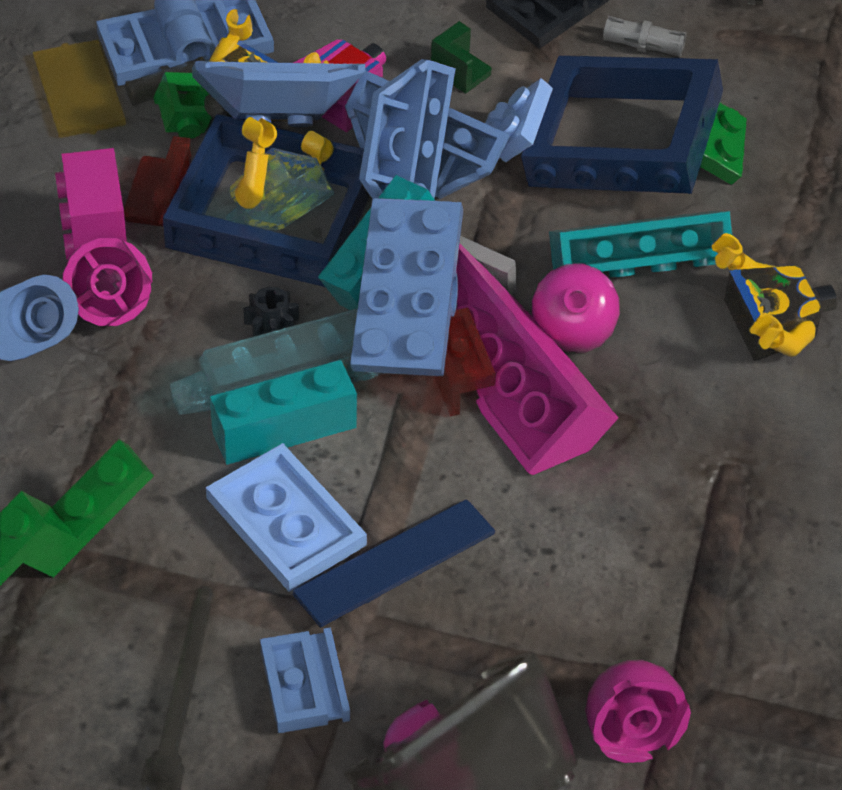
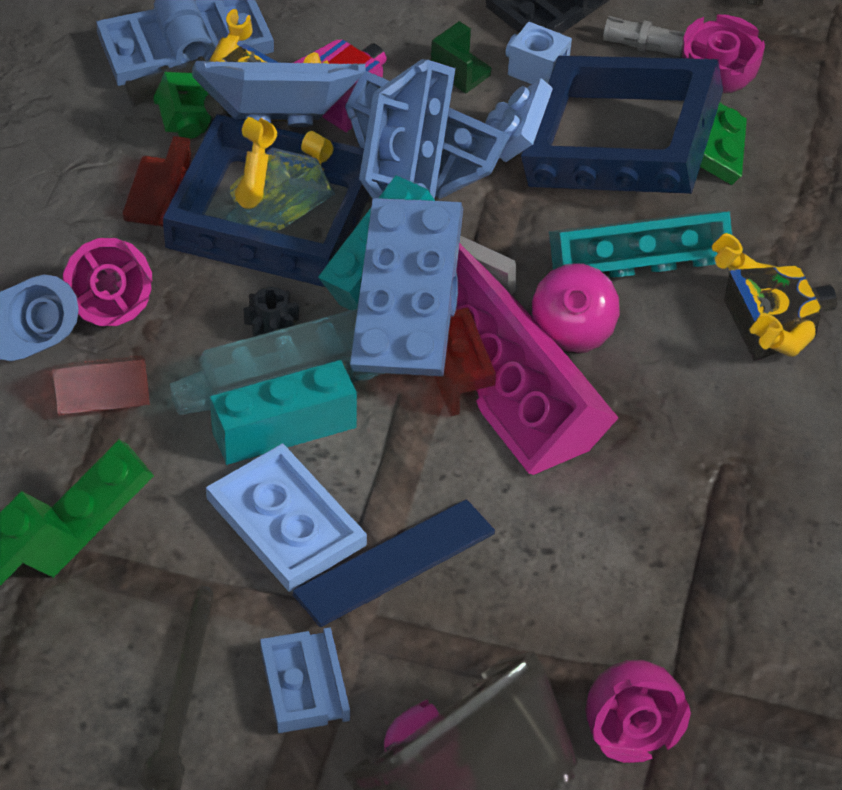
clear yellow piece [33,40,126,138] -> none
dark pink piece [55,148,127,260] -> none
none -> clear red panel [53,355,150,415]
none -> light blue brick [505,22,572,84]
none -> dark pink cylinder [682,14,765,93]

